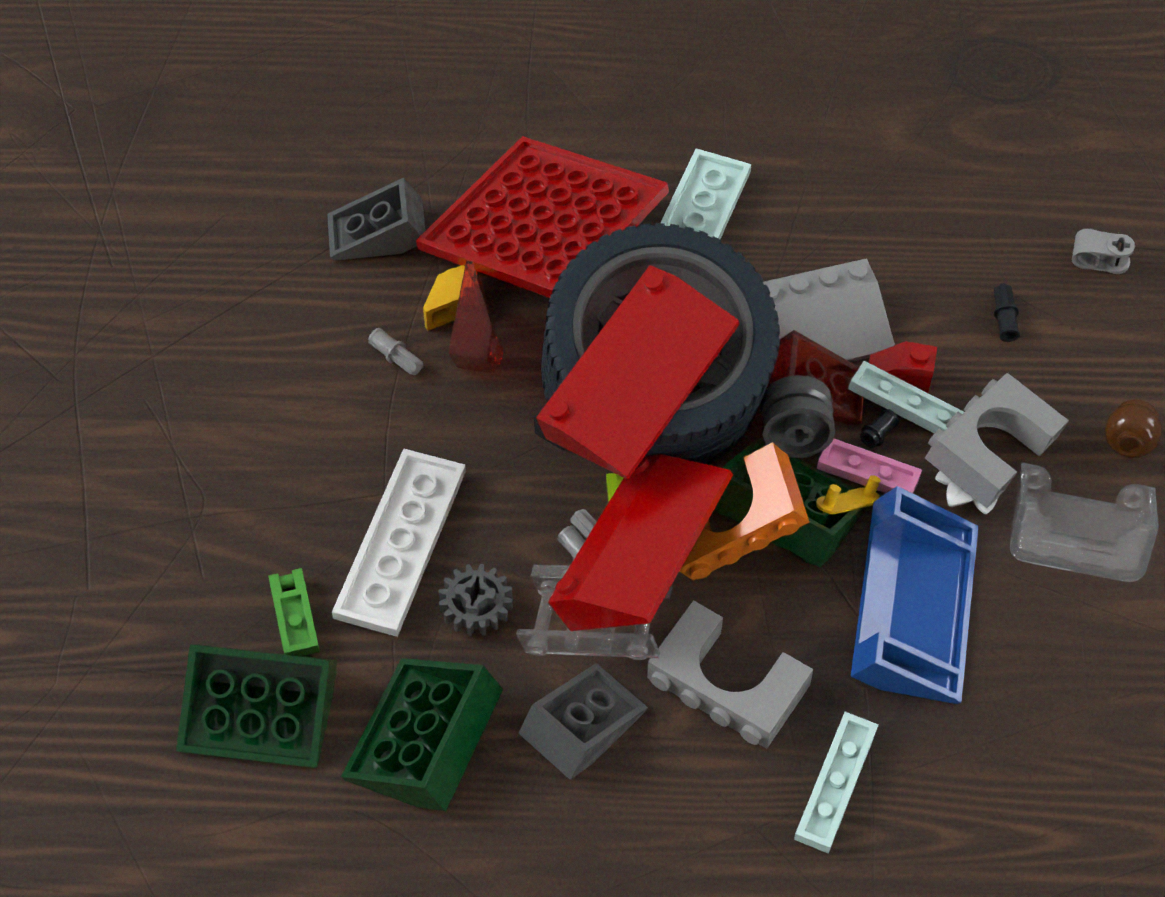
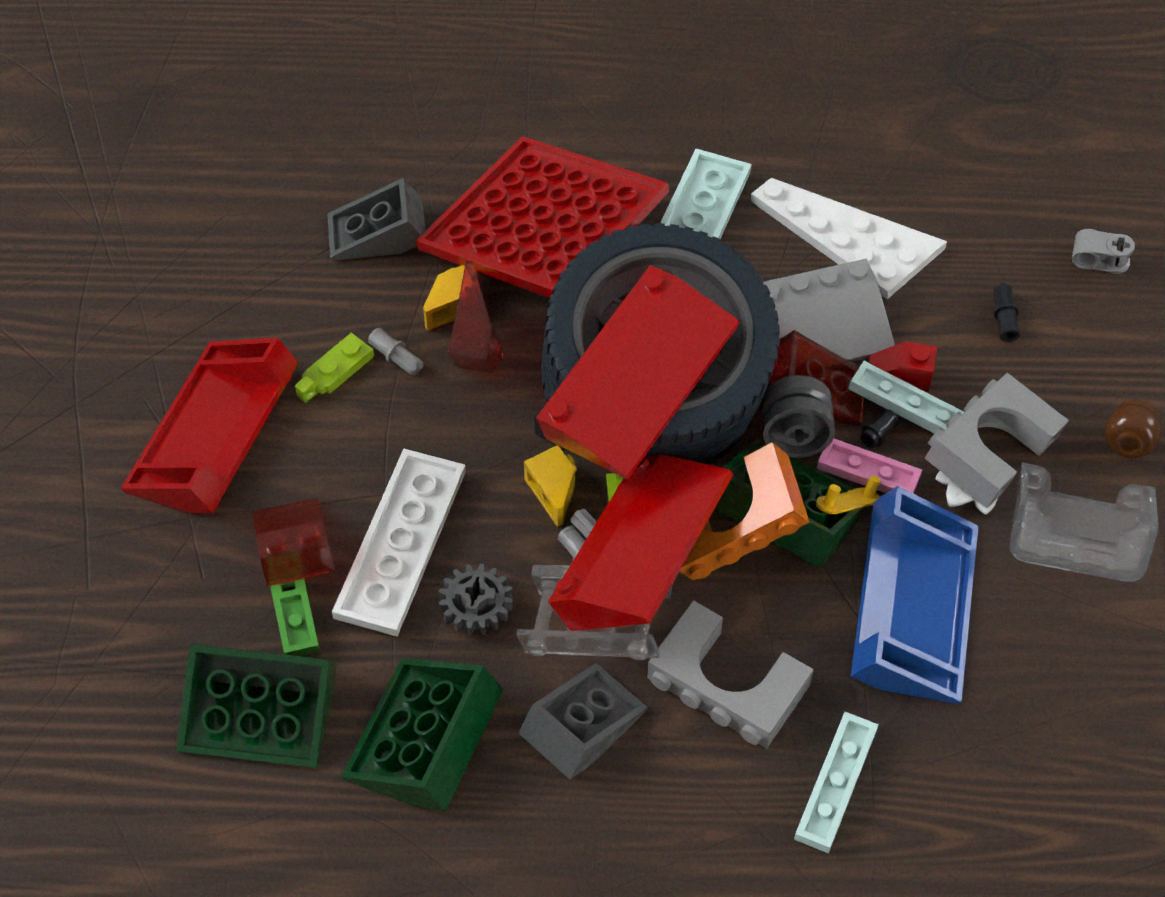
none -> red slope [120,338,299,513]
none -> clear red slope [253,498,334,586]
none -> lime hinge [295,333,374,404]
none -> yellow slope [524,445,577,527]
none -> white wing [751,178,947,299]

